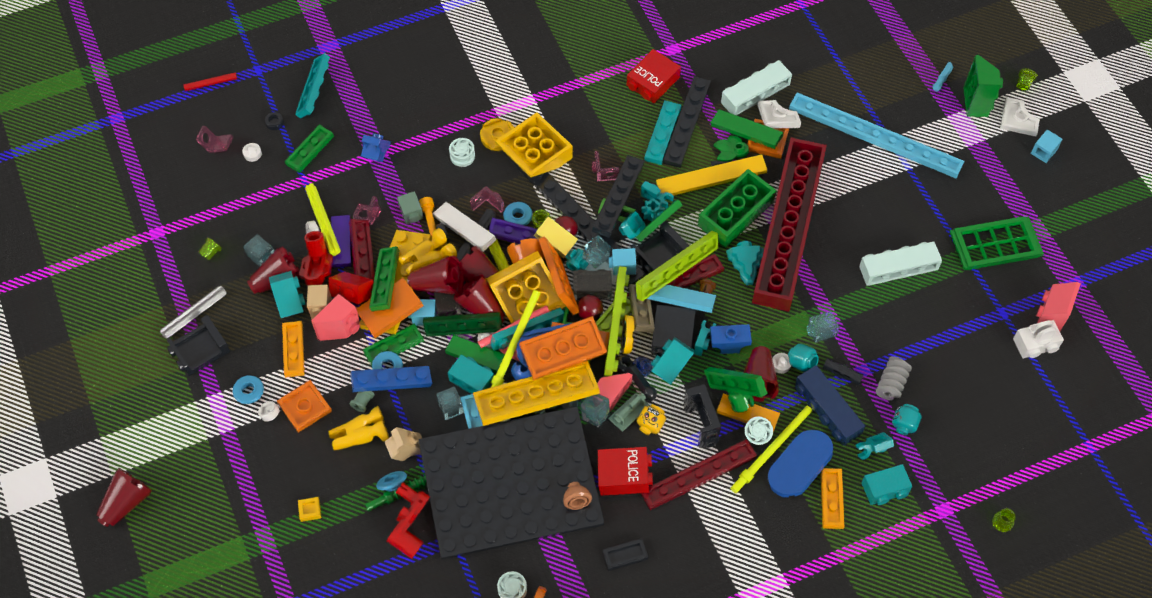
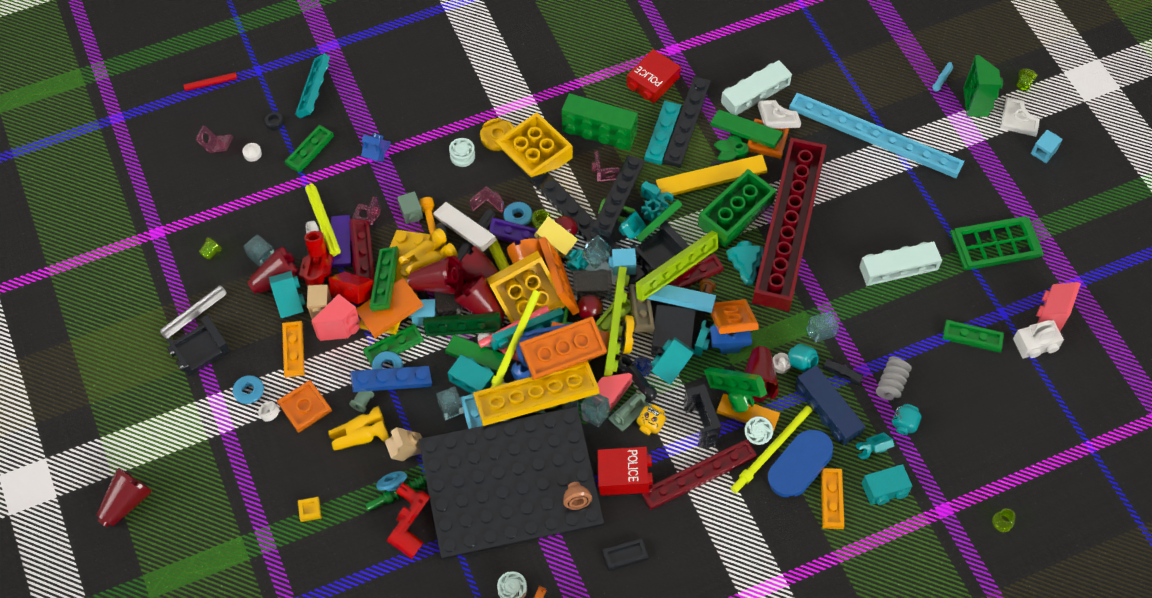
none -> green brick [562,93,638,151]
none -> orange tile [710,299,758,334]
none -> green tile [942,320,1004,352]

